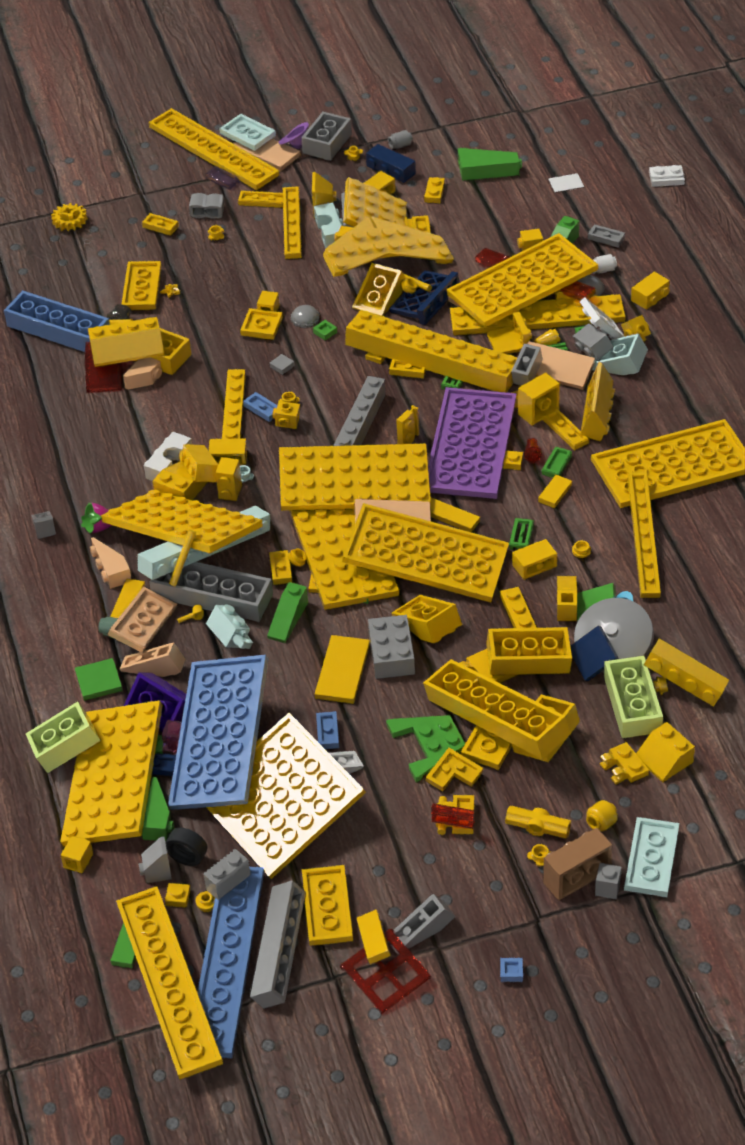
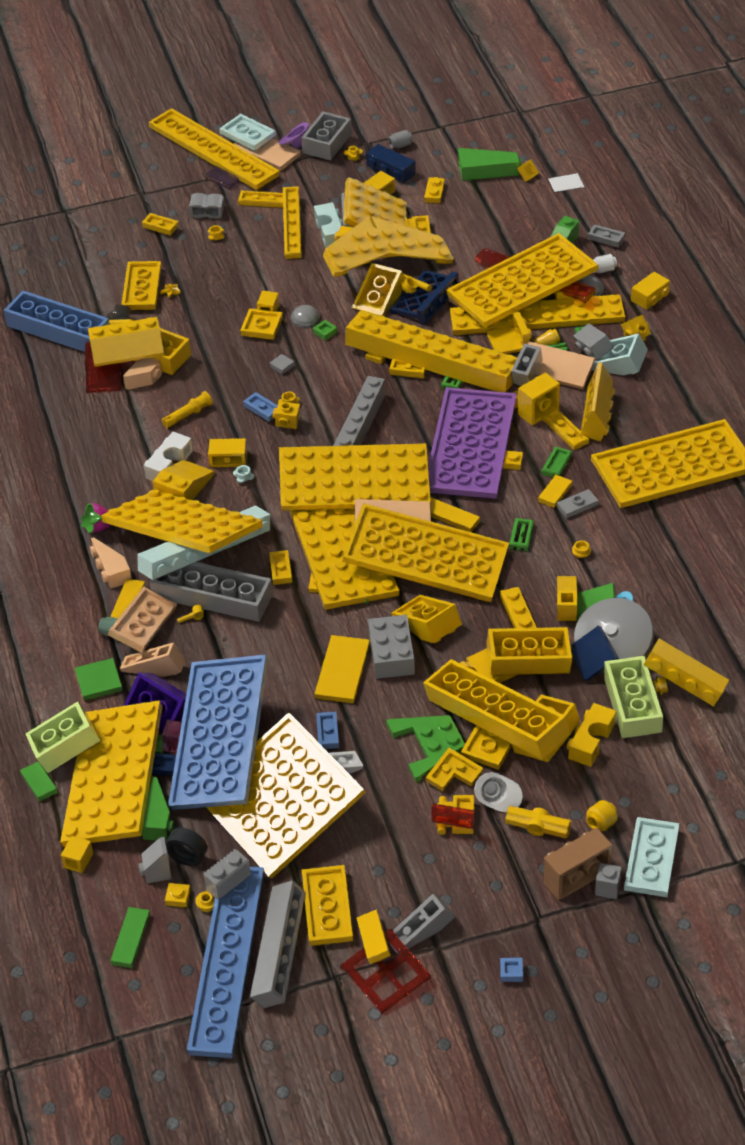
light grey slope [31,511,55,539] -> none
yellow gear [51,203,87,231] -> none
yellow plate [116,886,223,1080] -> none
yellow bar [169,530,196,586] -> none
yellow brick [179,444,218,482] -> none
light aqua hinge [206,604,253,649] -> none
yellow brick [215,457,242,501] -> none
yellow plate [222,369,246,439] -> none
bright green slope [267,582,308,643] -> none
yellow plate [288,548,307,567] -> none
yellow slope [312,172,337,218] -> none
yellow plate [396,405,419,444] -> none
yellow brick [512,539,557,580] -> none
yellow brick [517,228,543,251] -> none
clear red cone [524,438,542,463] -> none
yellow plate [527,844,551,867] -> none
white plate [580,297,624,340] -> none
yellow plate [600,742,649,784] -> none
yellow plate [628,472,661,598] -> none
yellow slope [636,722,695,783] -> none
white plate [649,165,685,187] -> none
none -> bright green tile [20,762,58,802]
none -> yellow pin [162,391,213,429]
none -> white piece [474,772,523,812]
none -> yellow plate [517,159,539,182]
none -> light grey plate [557,489,599,519]
none -> yellow arch [567,703,616,767]

